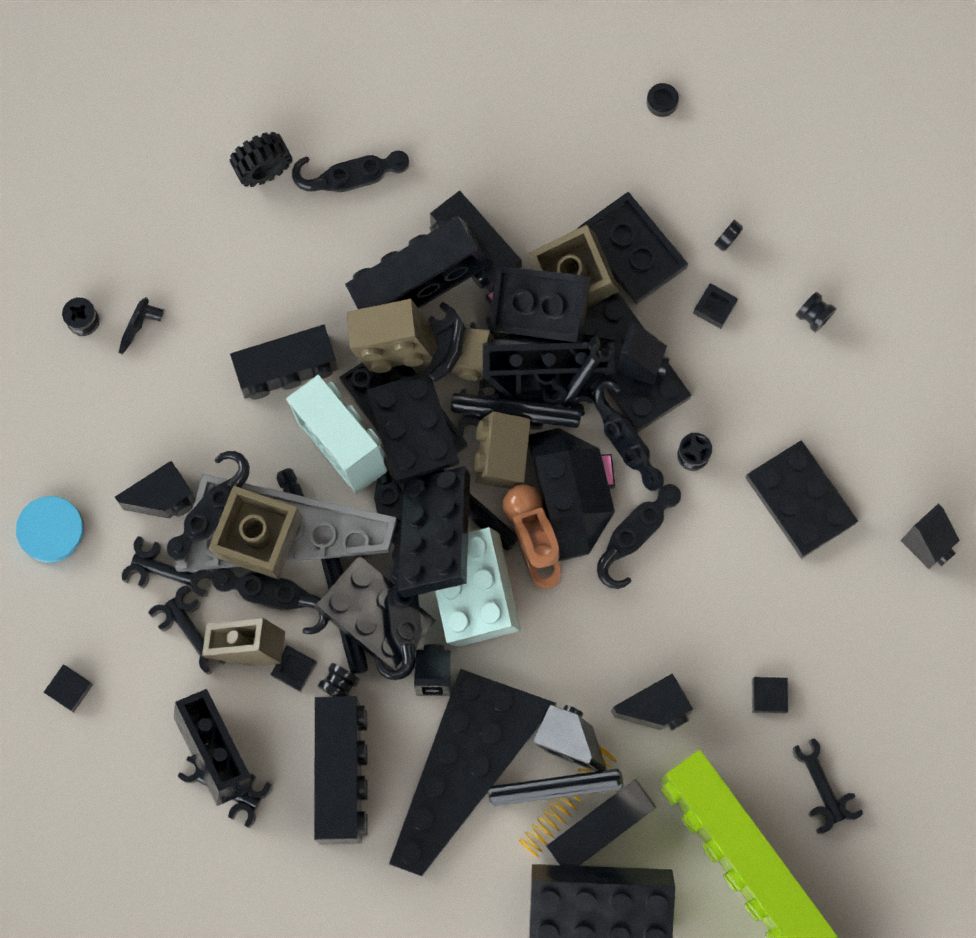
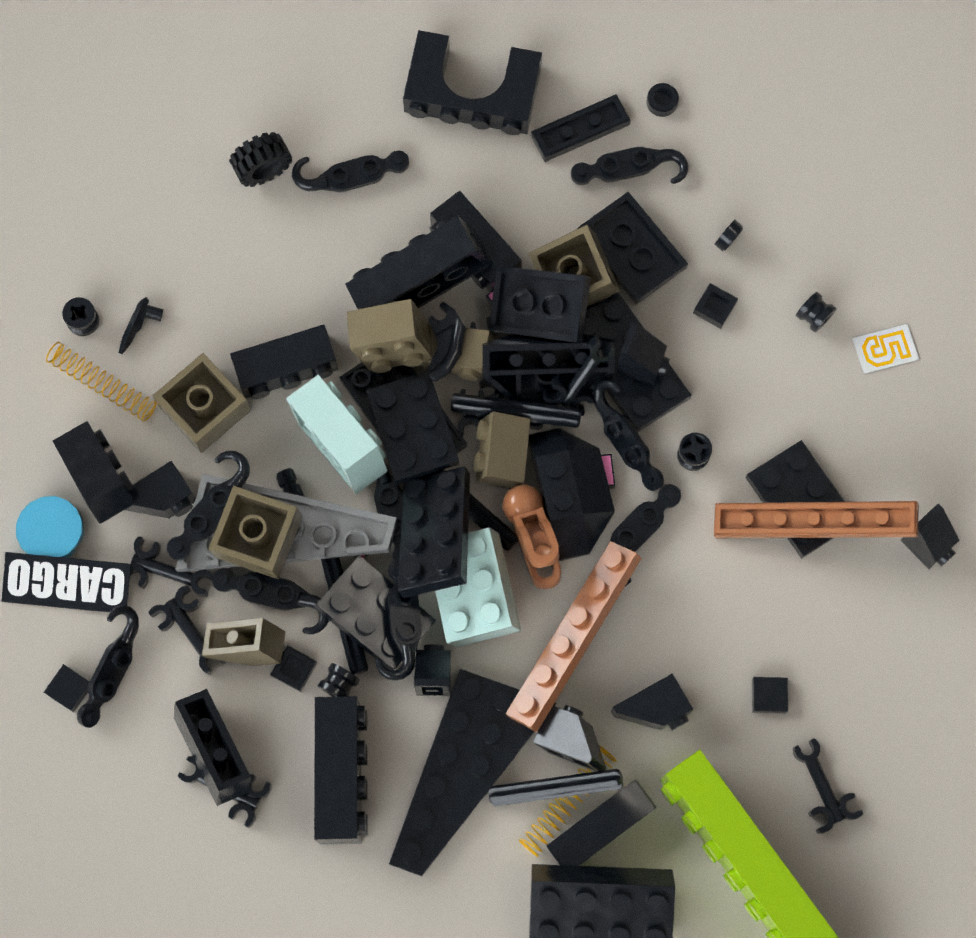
none -> sticker [1,552,131,612]
none -> yellow piece [46,342,157,422]
none -> black brick [53,421,136,524]
none -> black piece [77,605,139,728]
none -> dark tan brick [152,353,251,453]
none -> black arch [403,30,542,135]
none -> nougat plate [506,541,642,732]
none -> black tile [531,94,630,162]
none -> black piece [571,147,688,185]
none -> nougat tile [714,501,919,538]
none -> white sticker [852,324,920,374]

